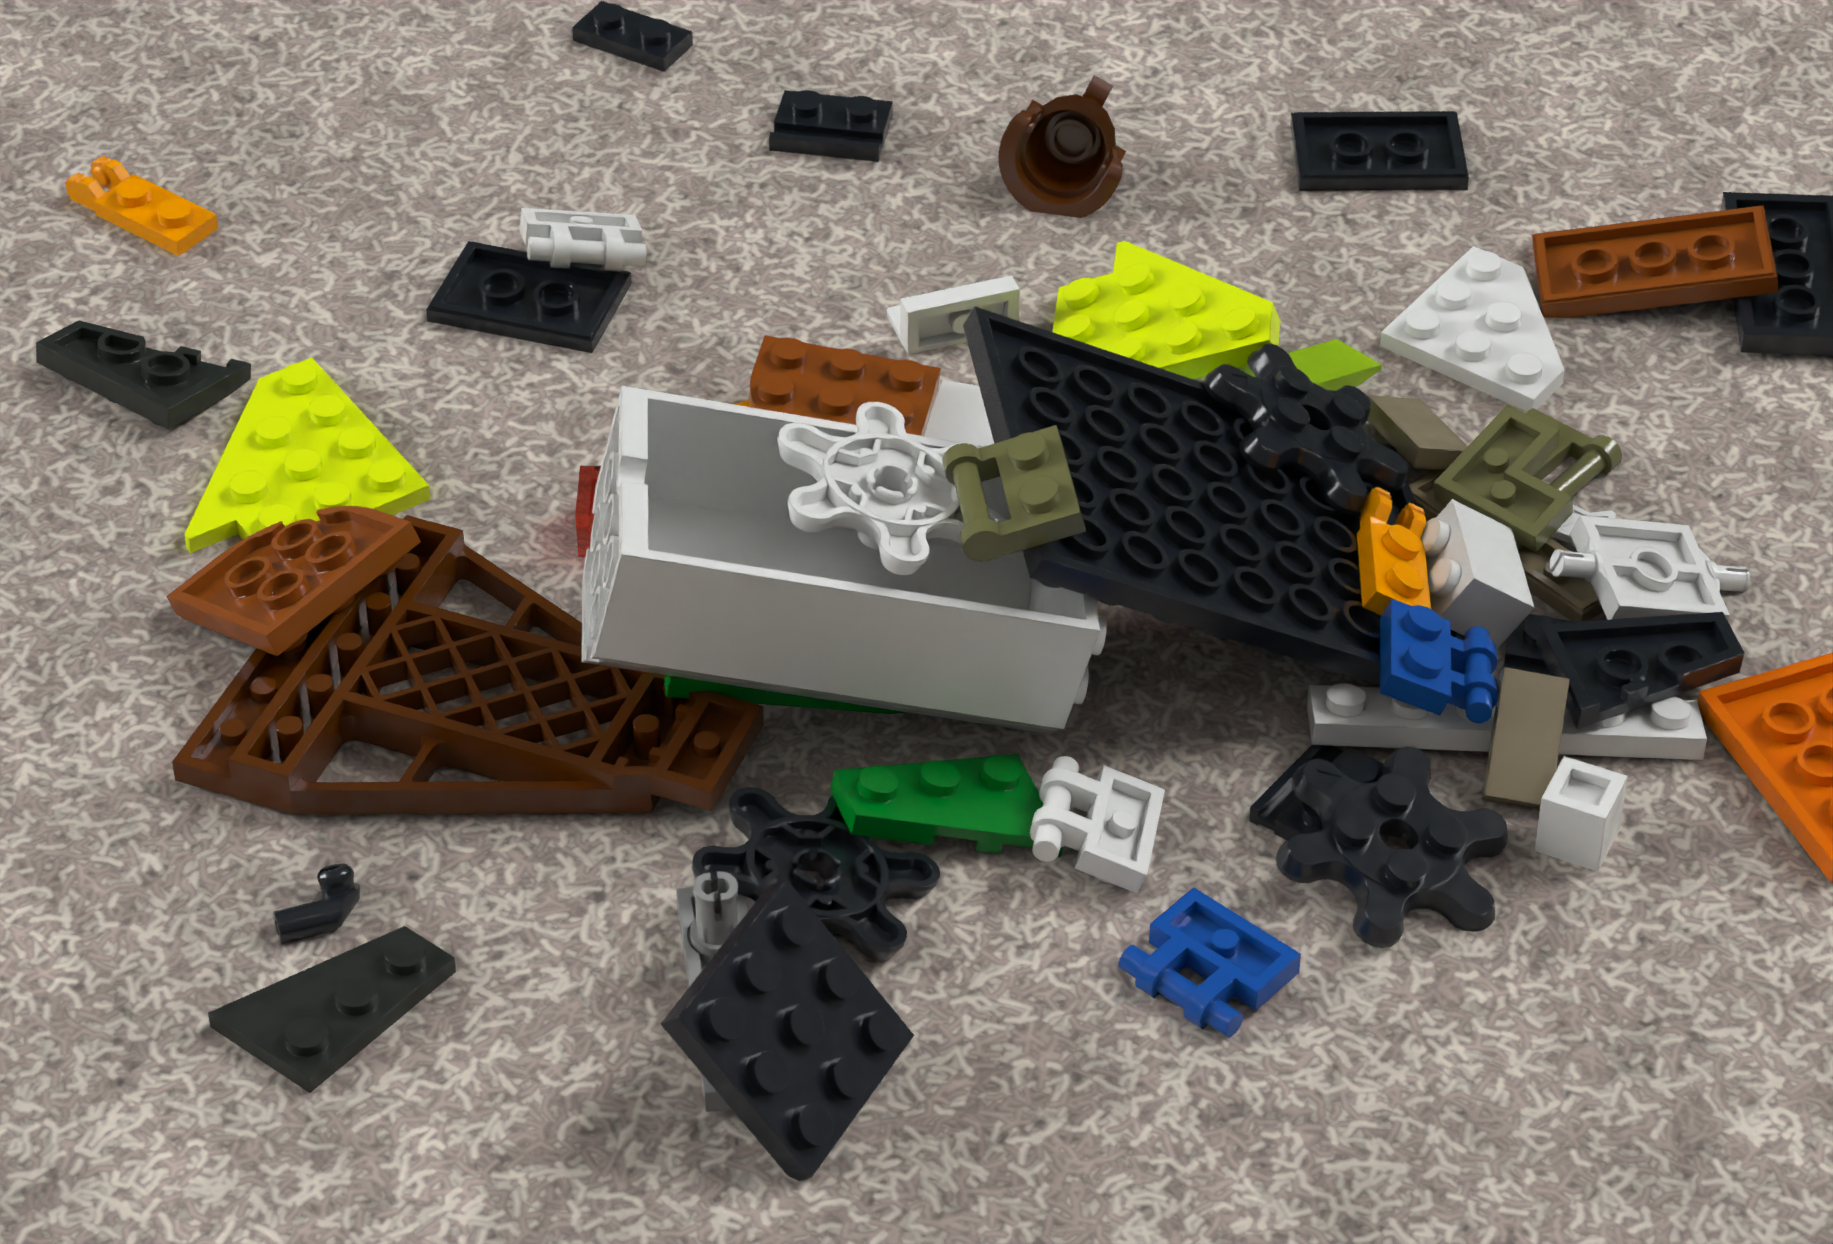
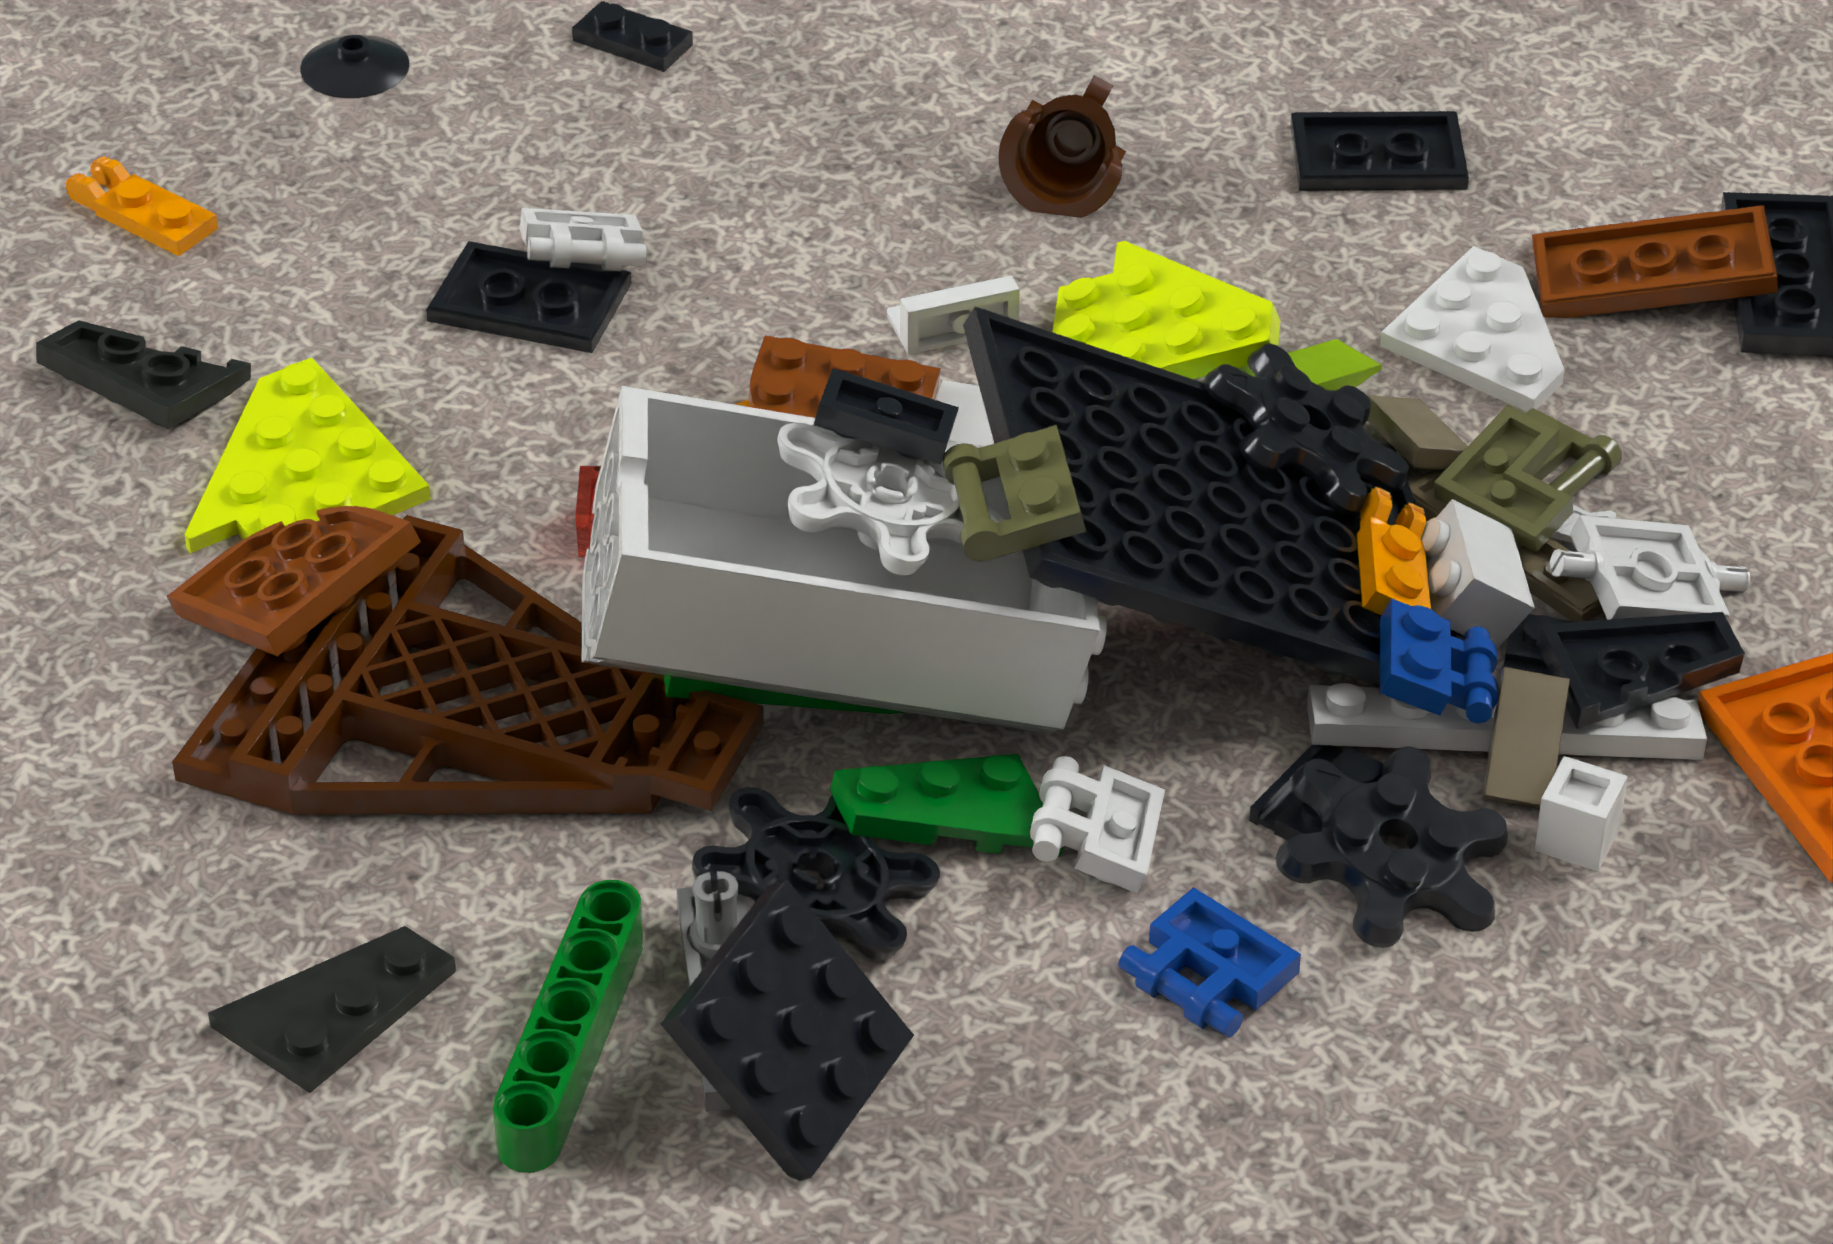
black arm [273,863,360,944] -> none
black plate [769,90,893,162] -> none
none -> black dish [300,35,410,98]
none -> green beam [493,880,644,1173]
none -> black plate [813,368,959,465]

